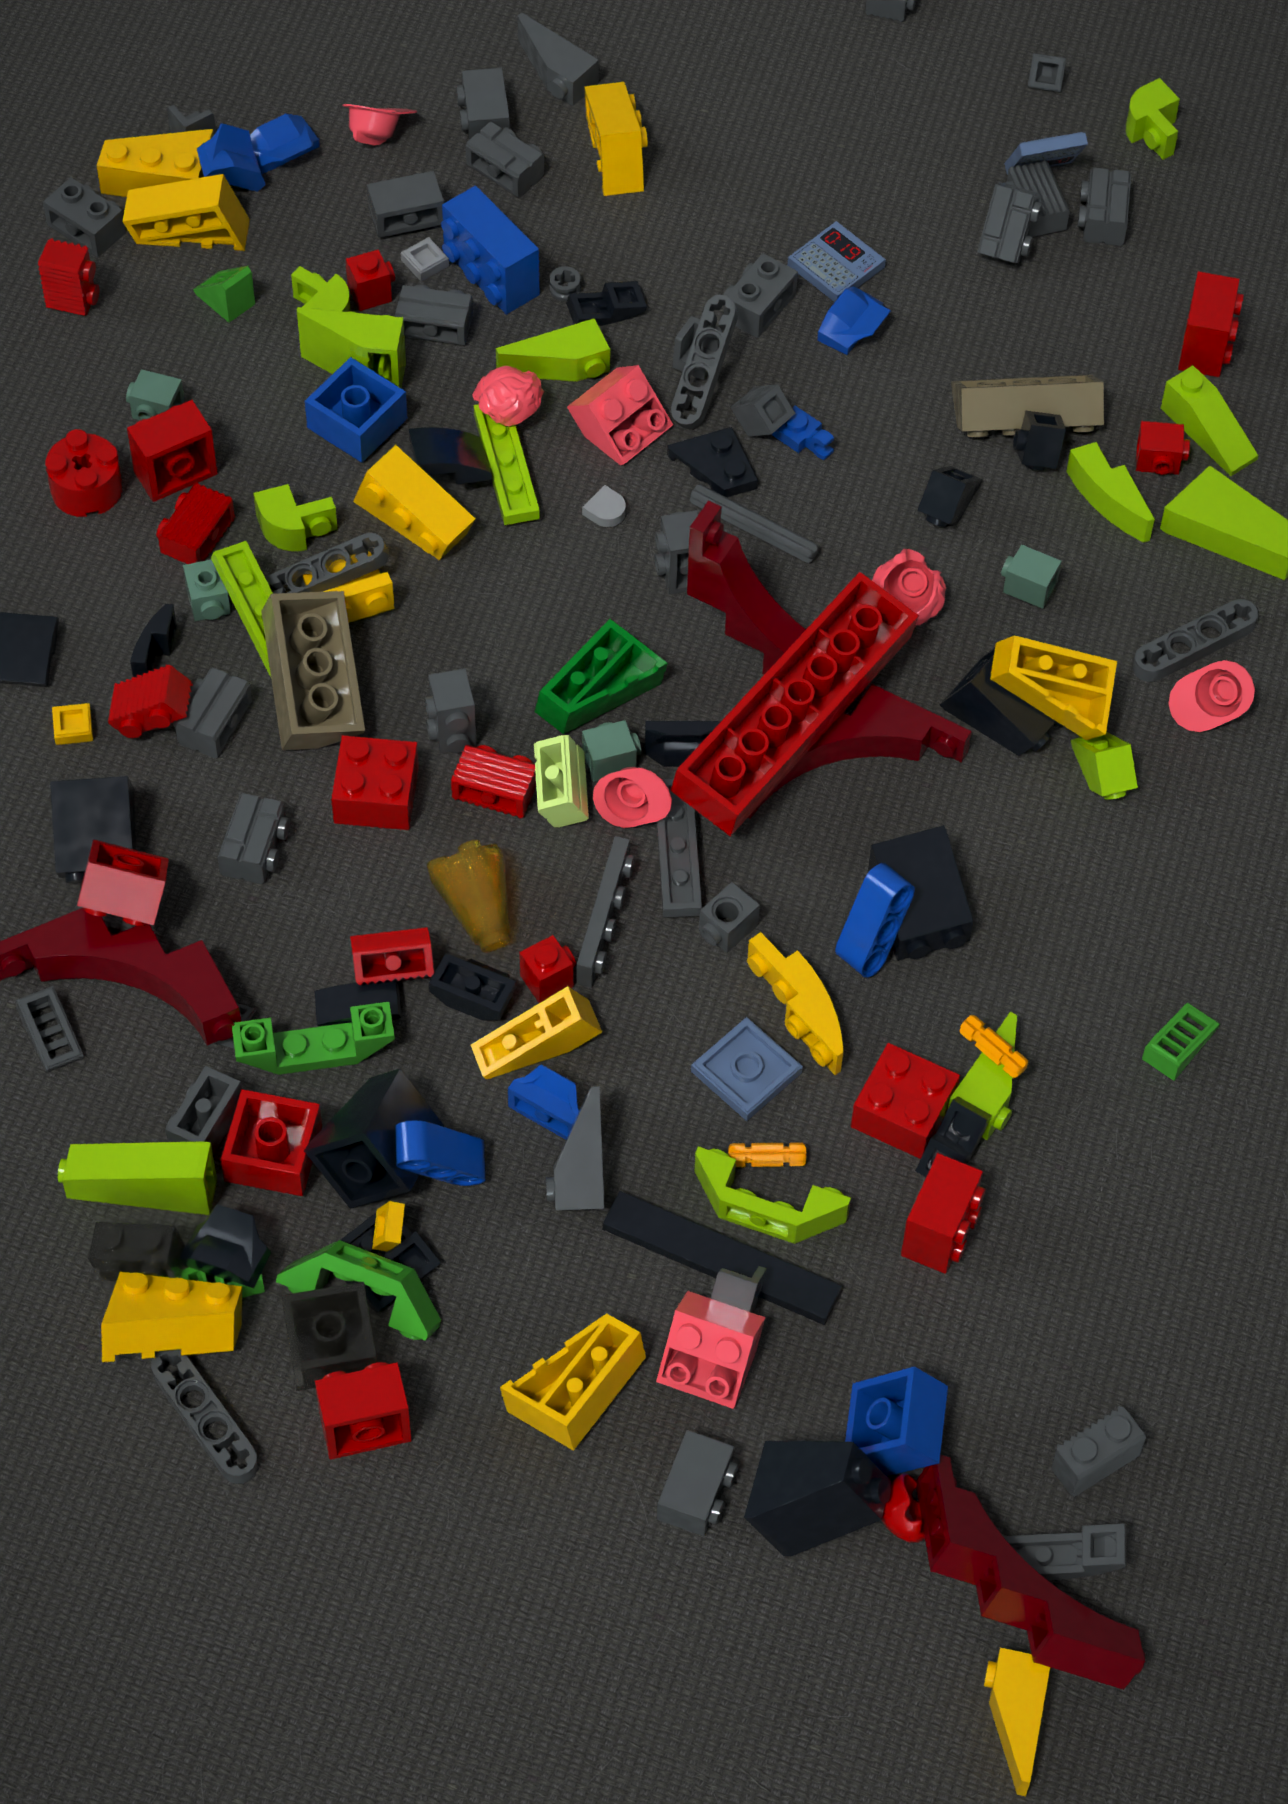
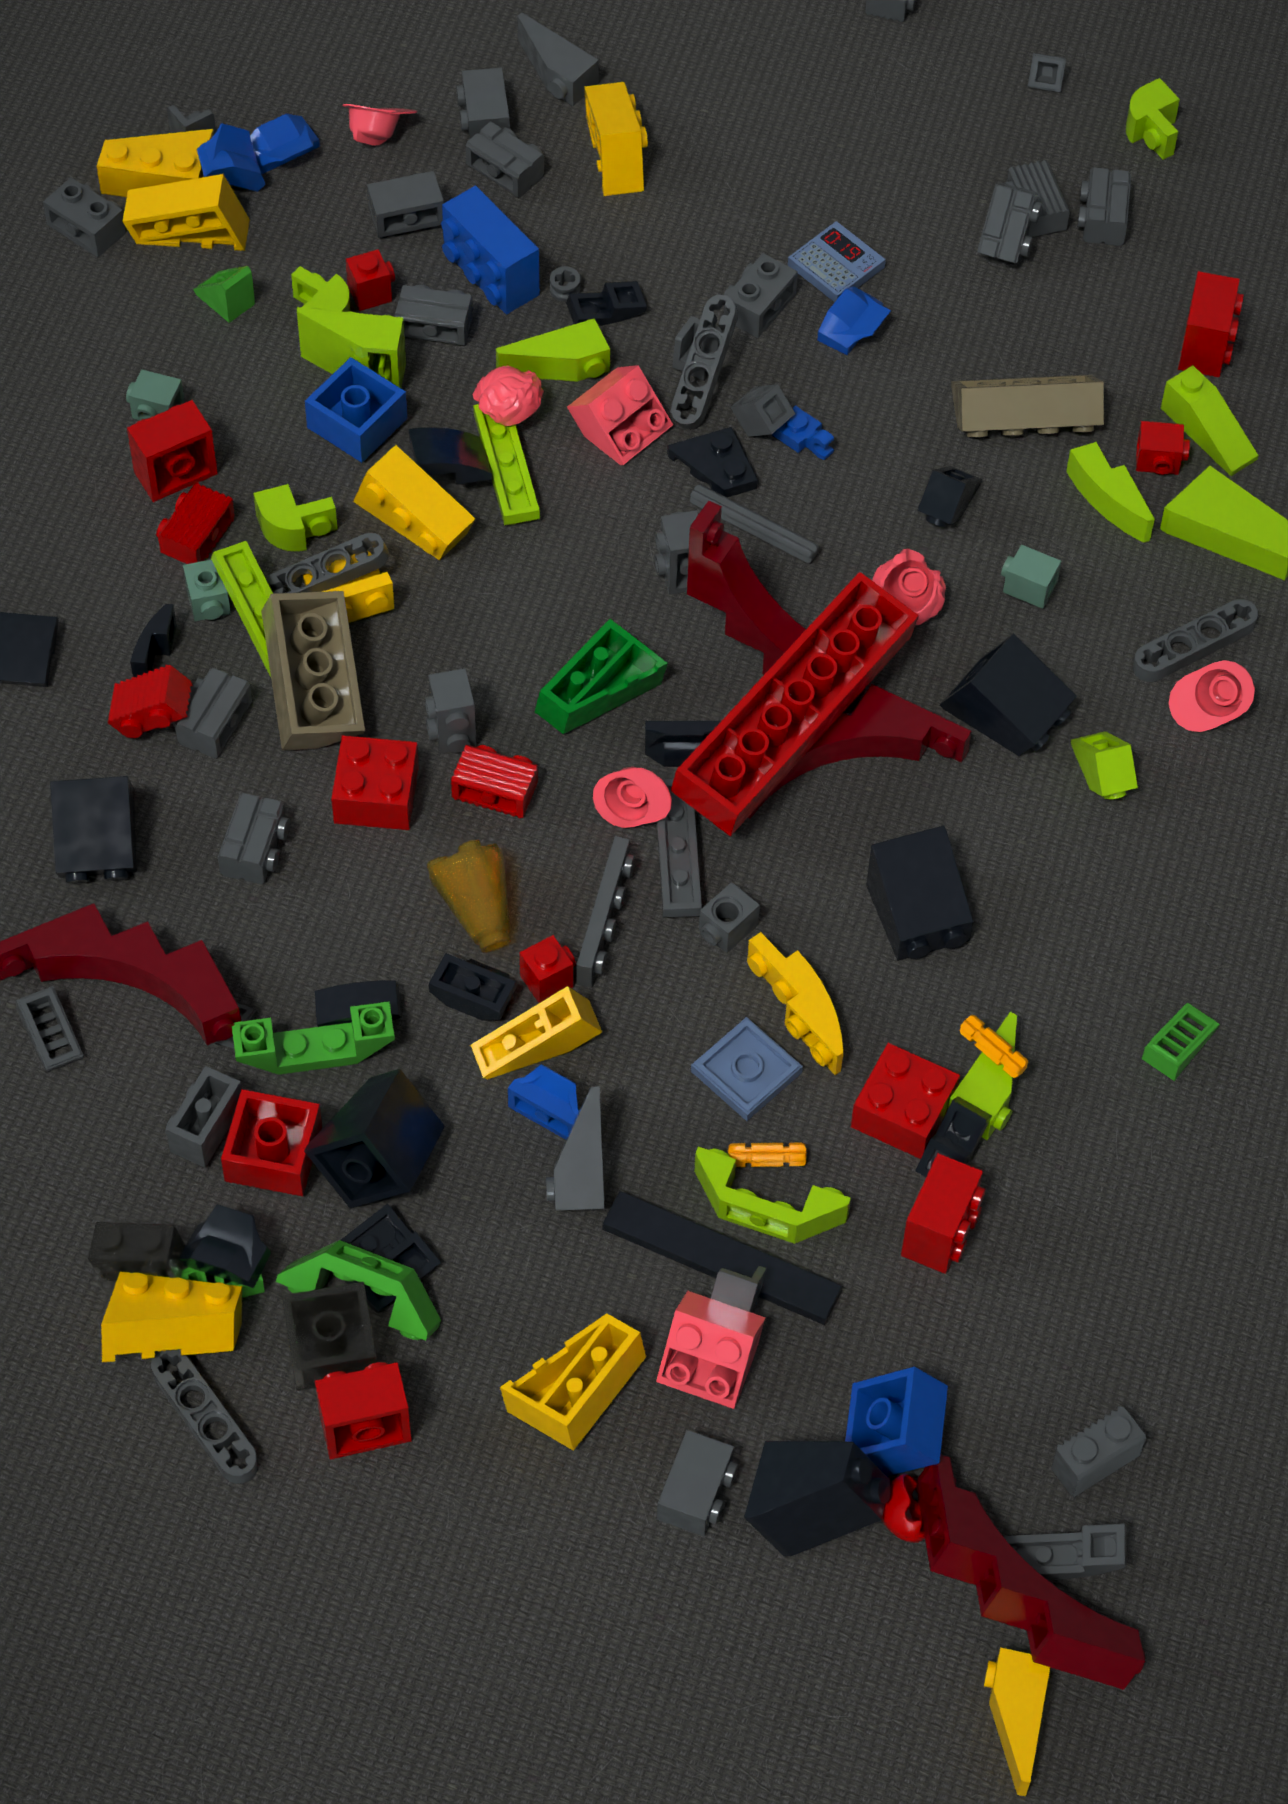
red brick [38,238,100,316] -> none
red brick [45,429,122,517] -> none
yellow tile [52,703,93,745] -> none
lime slope [58,1141,217,1215] -> none
brick [77,839,169,926] -> none
red brick [350,927,434,985] -> none
yellow tile [372,1201,405,1252] -> none
blue beam [395,1120,486,1186] -> none
light grey tile [401,237,449,282] -> none
yellowish green brick [534,735,589,827] -> none
light grey tile [582,485,626,527] -> none
sand green brick [582,720,641,782] -> none
blue beam [835,863,915,978] -> none
yellow wedge [990,635,1117,740] -> none
sand blue tile [1004,132,1088,175] -> none
black brick [1013,410,1066,470] -> none

